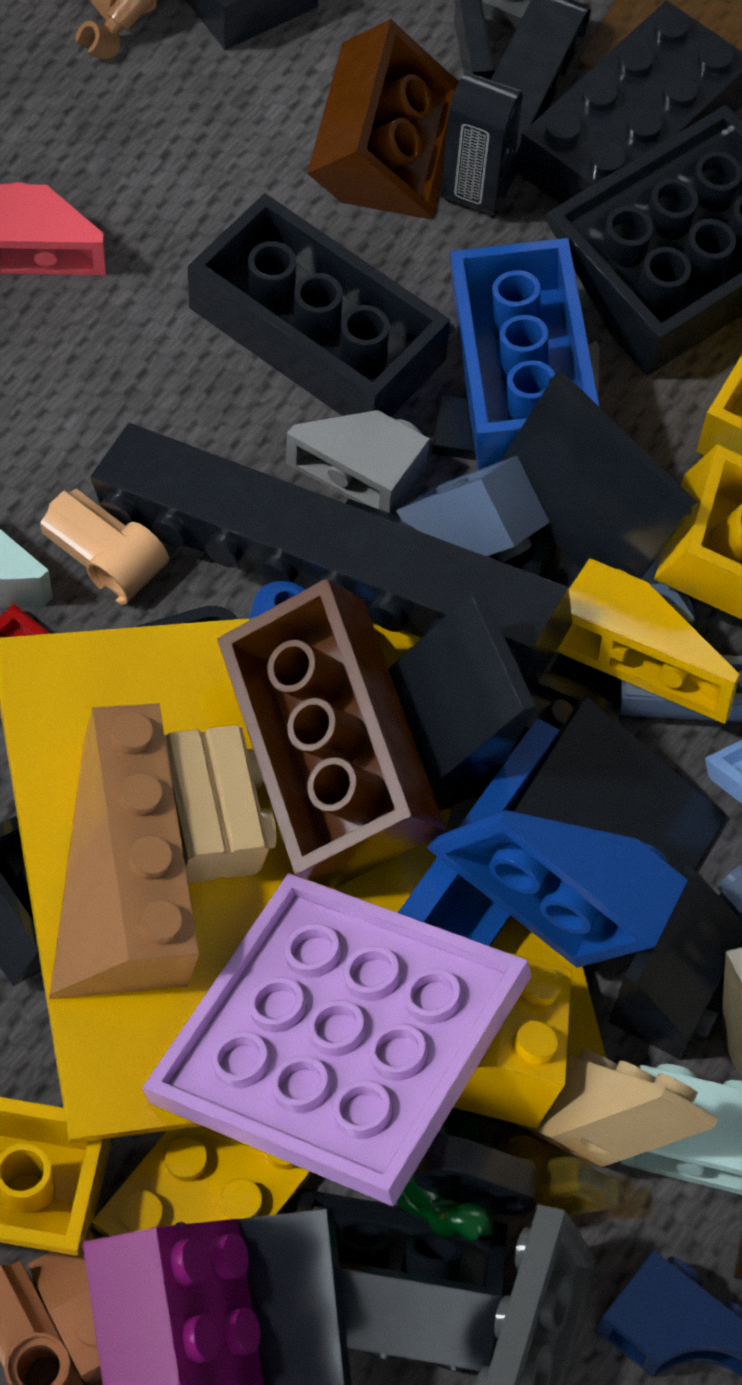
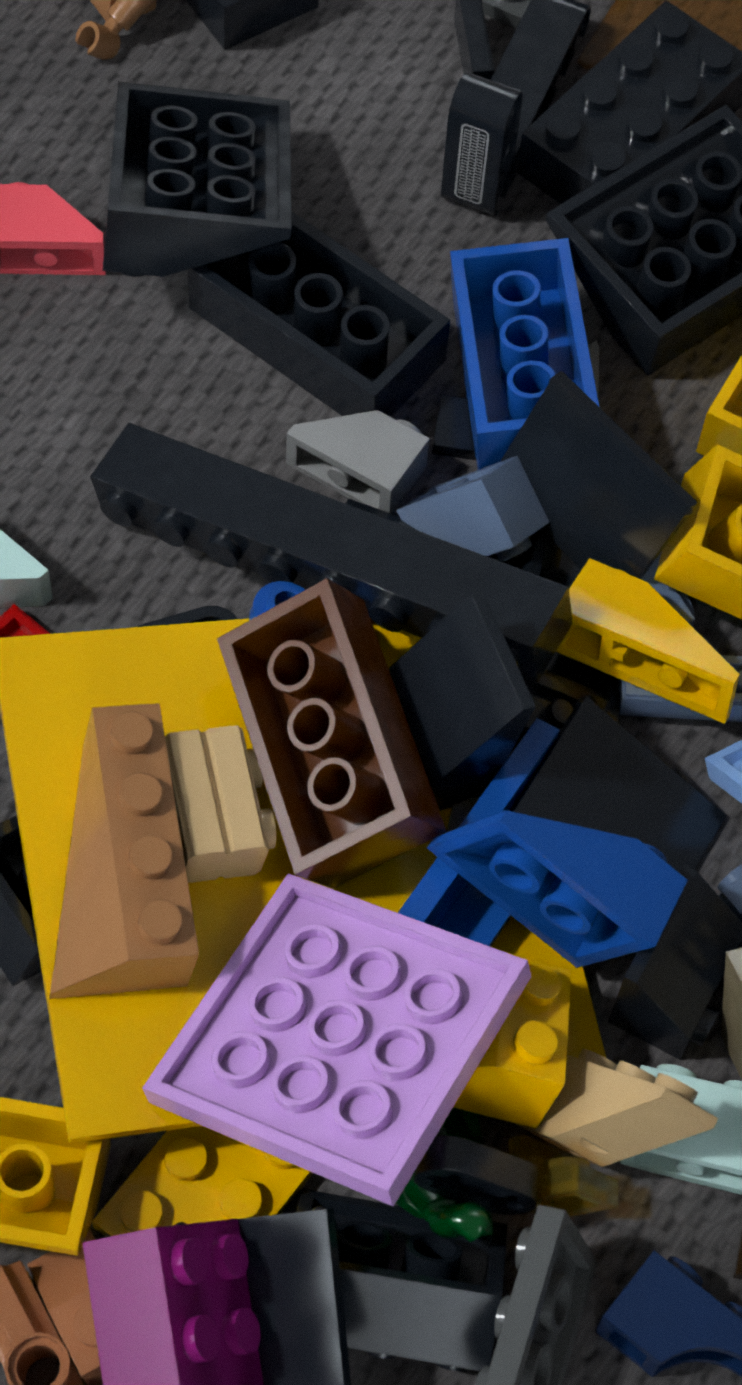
light nougat piece [40,489,169,605] -> none
reddish brown slope [307,19,459,219] -> none
none -> black slope [103,81,292,277]

